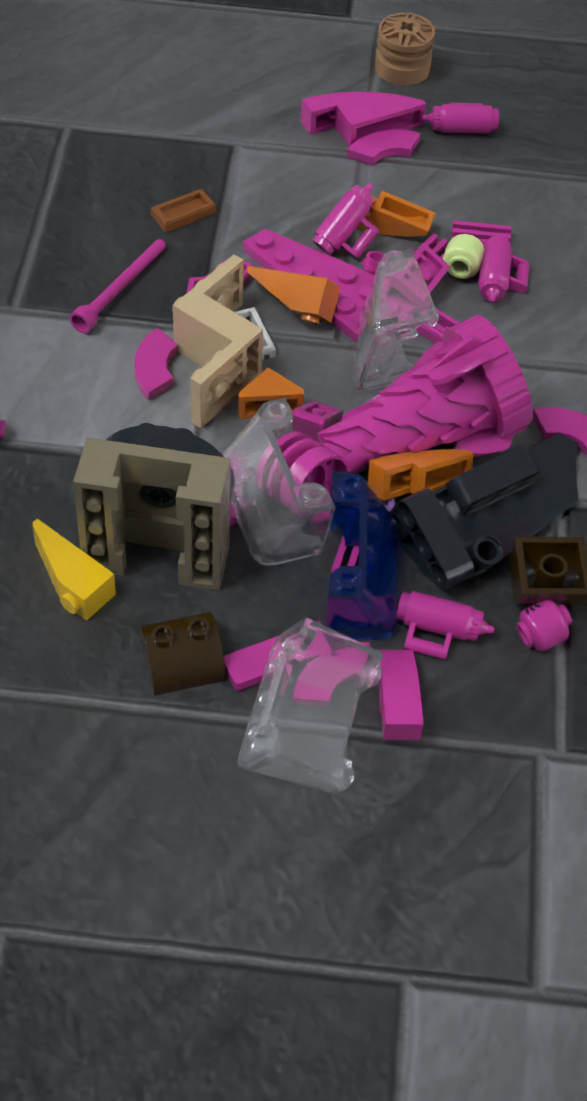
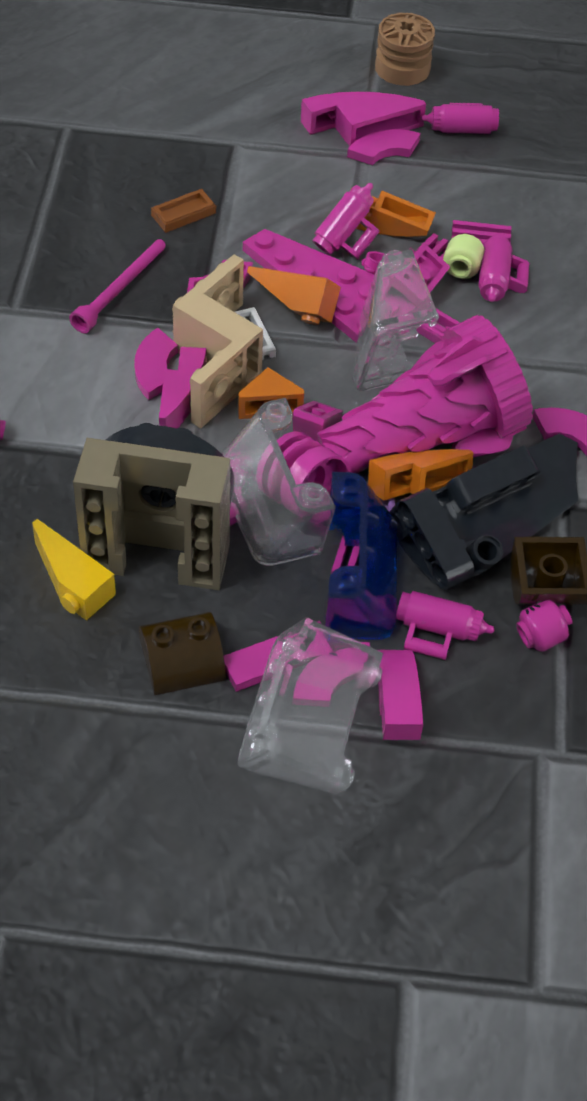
none -> dark pink slope [159,347,207,429]

